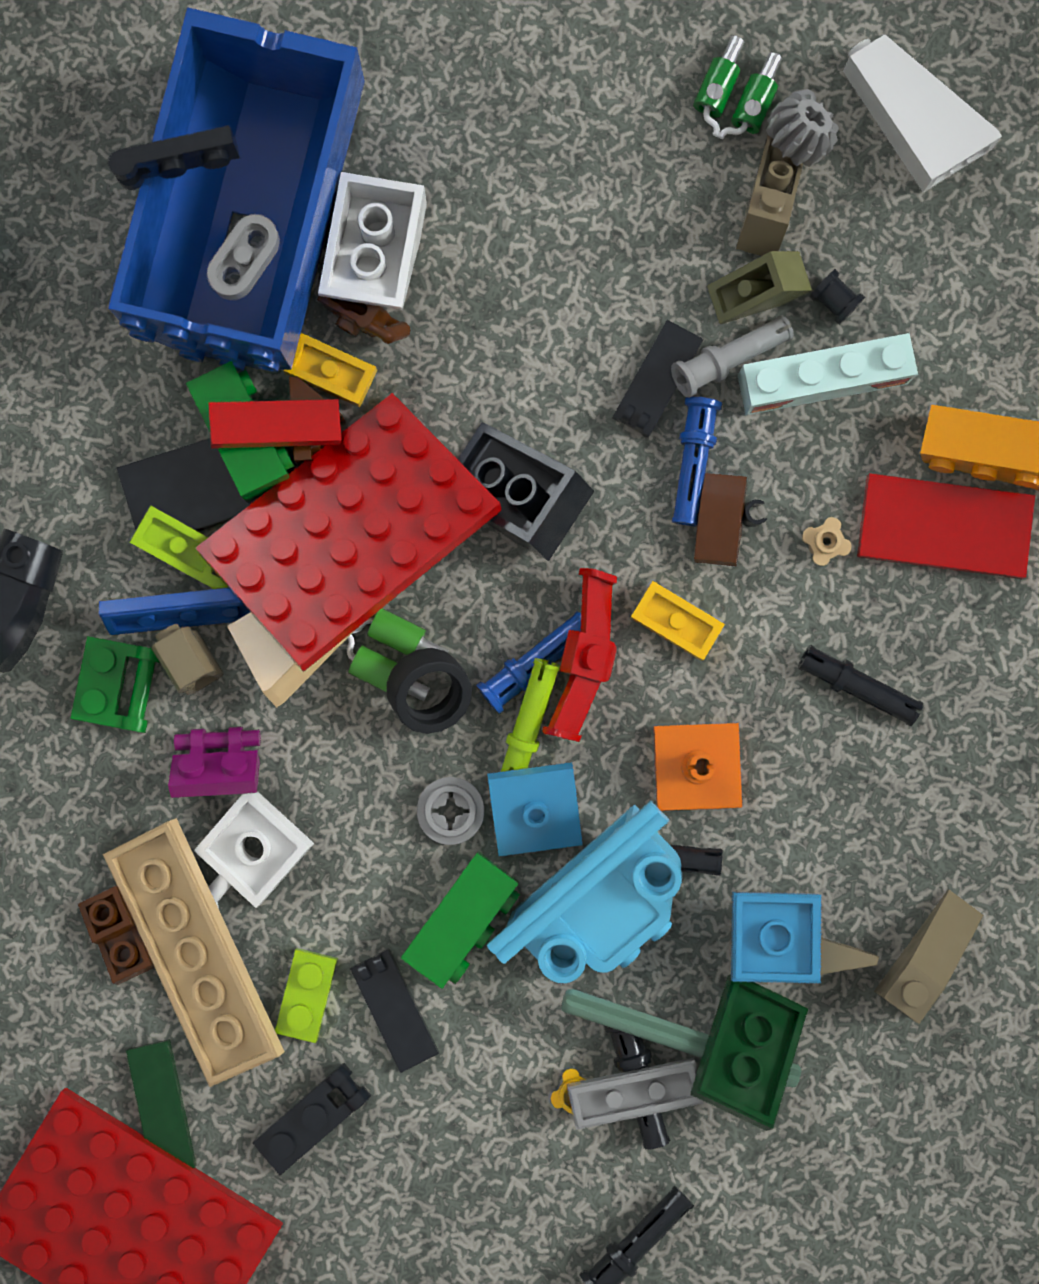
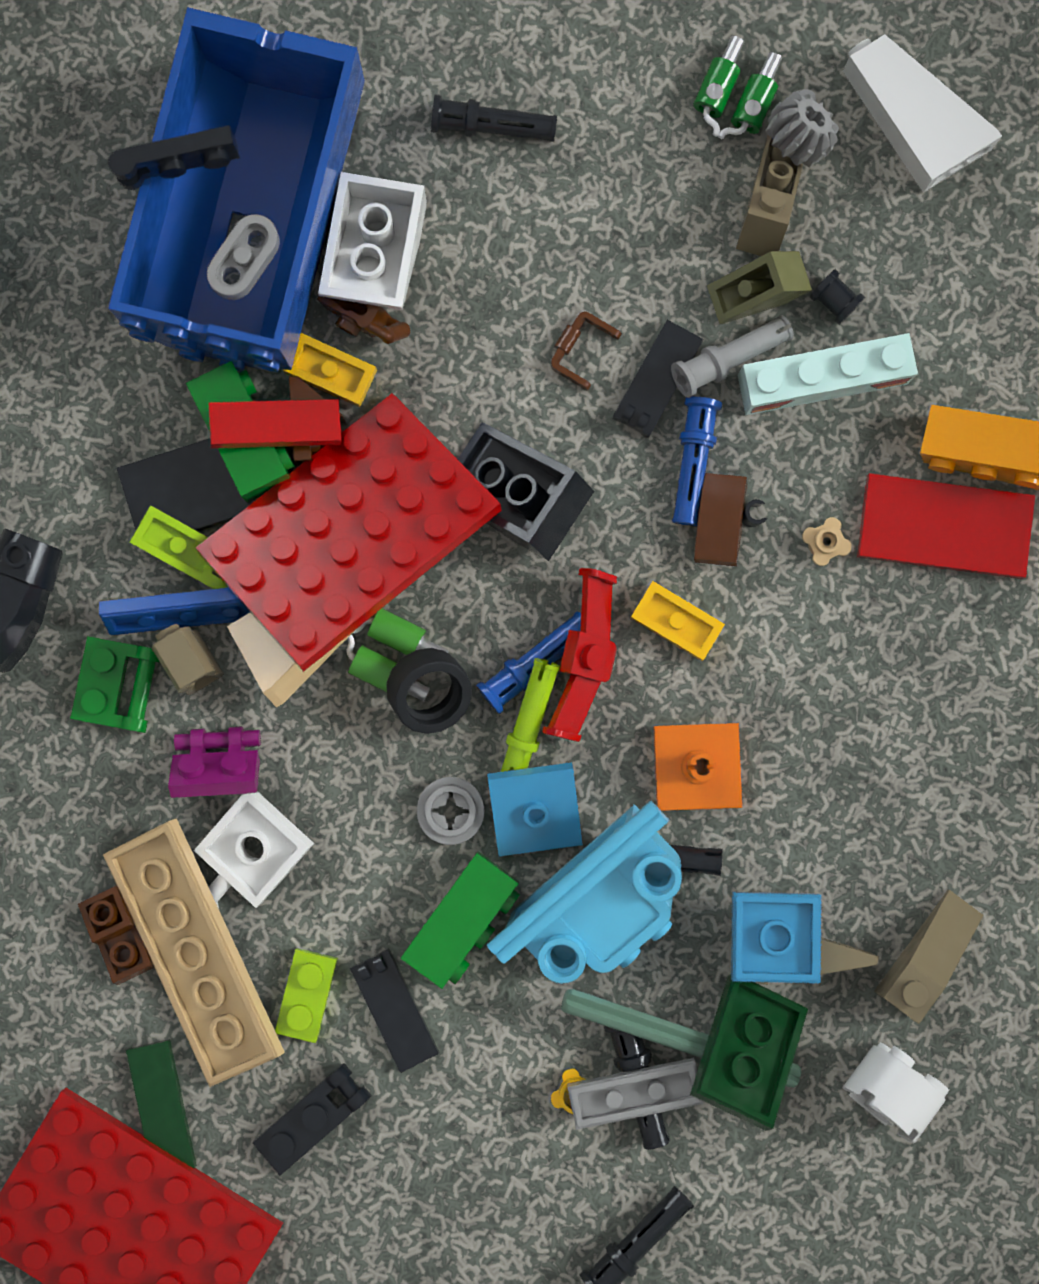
black pin [798,645,923,726] -> none
none -> black pin [431,94,557,142]
none -> reddish brown piece [551,312,622,391]
none -> white brick [842,1042,949,1143]

